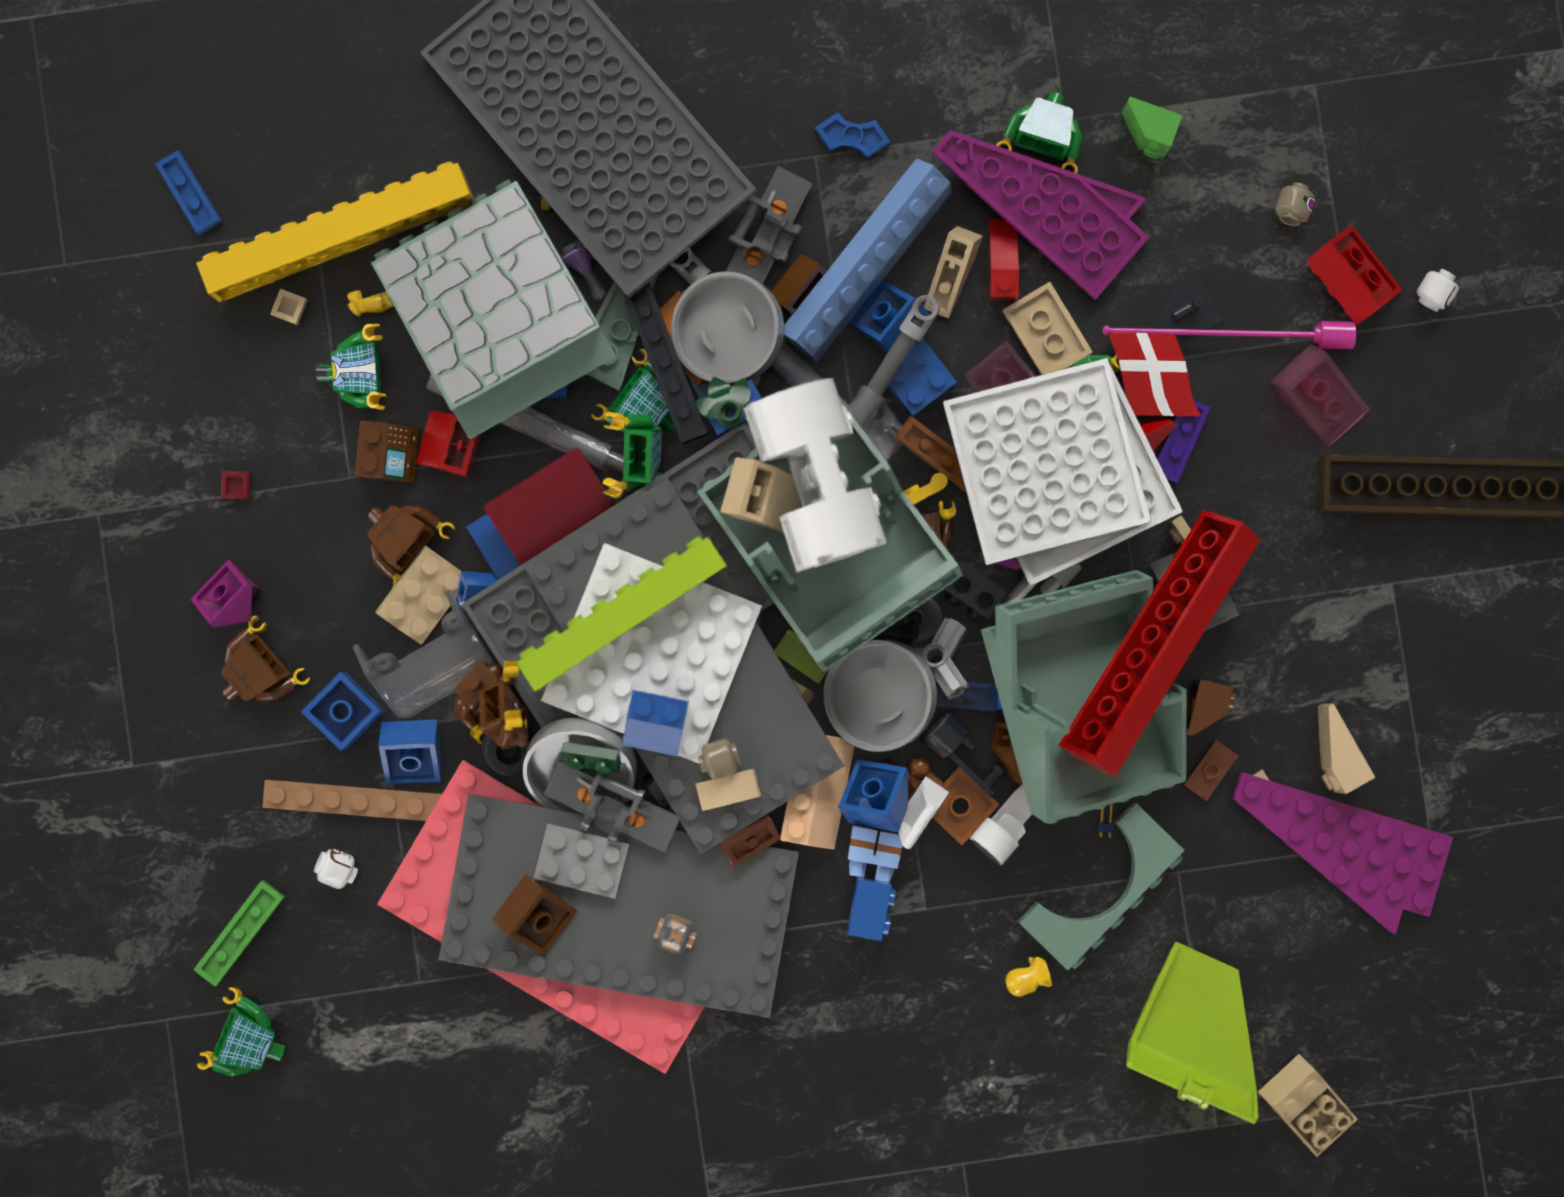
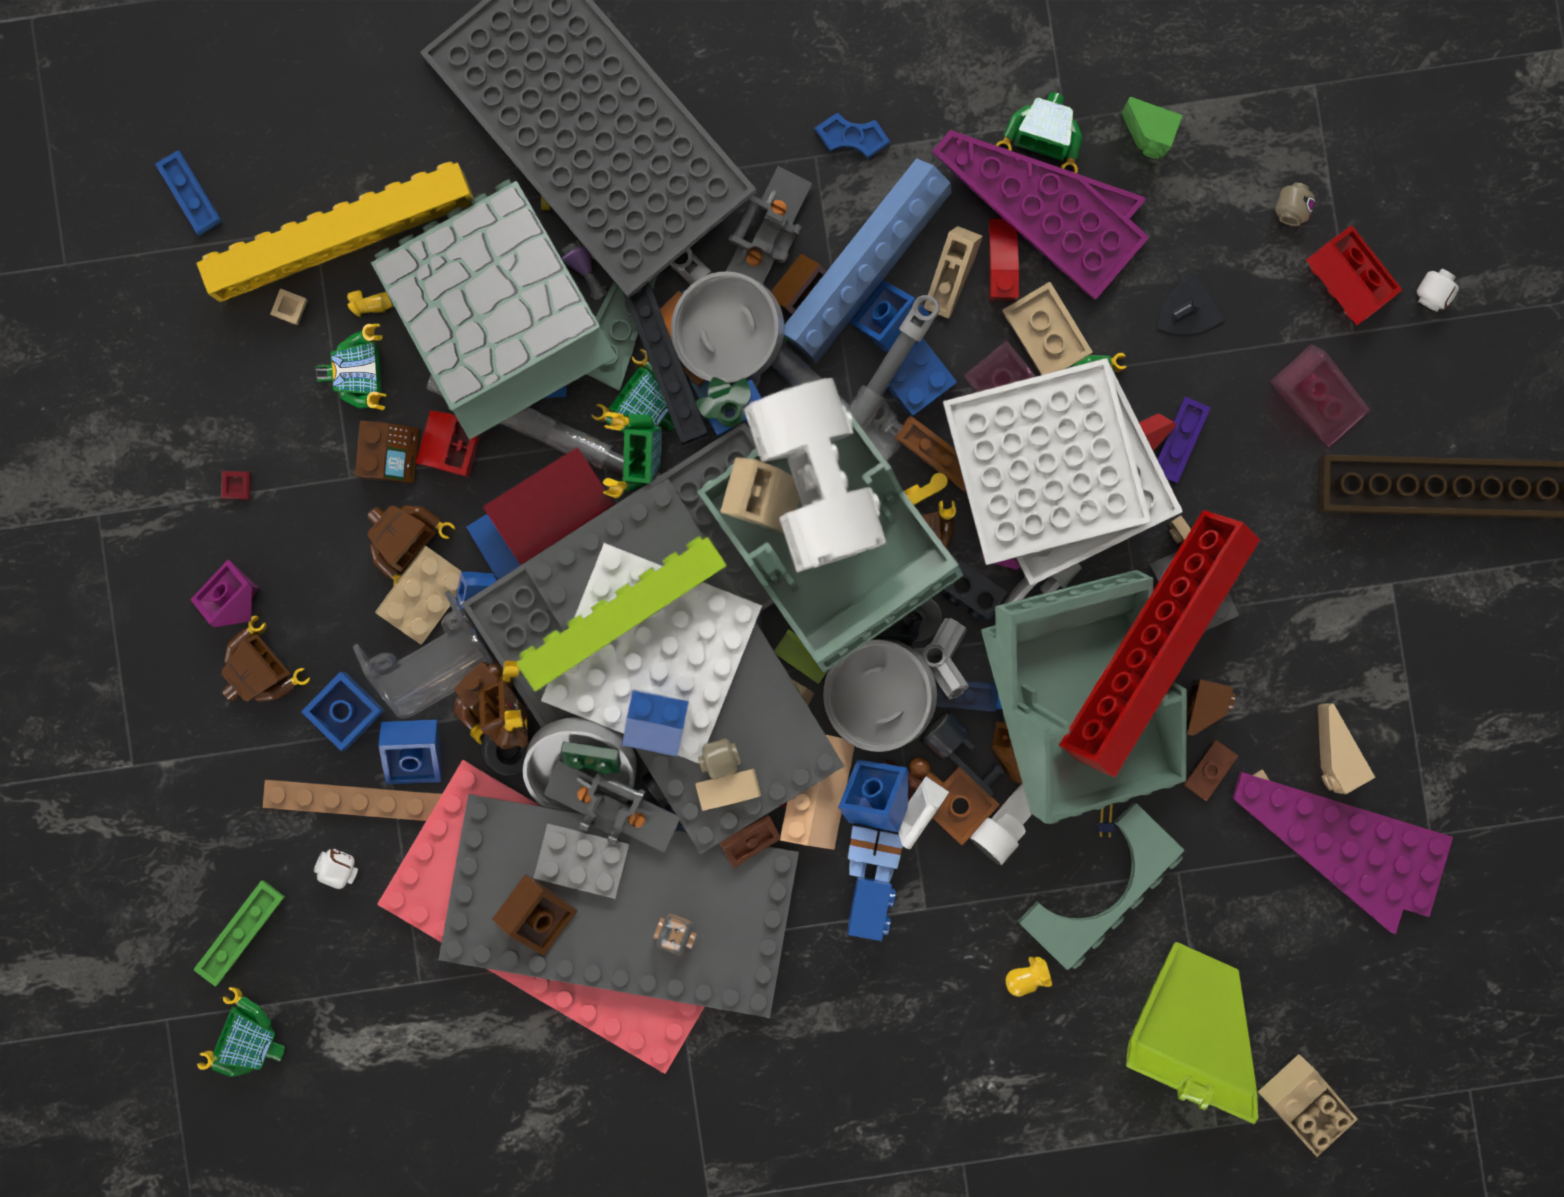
flag [1102,321,1356,417] -> none

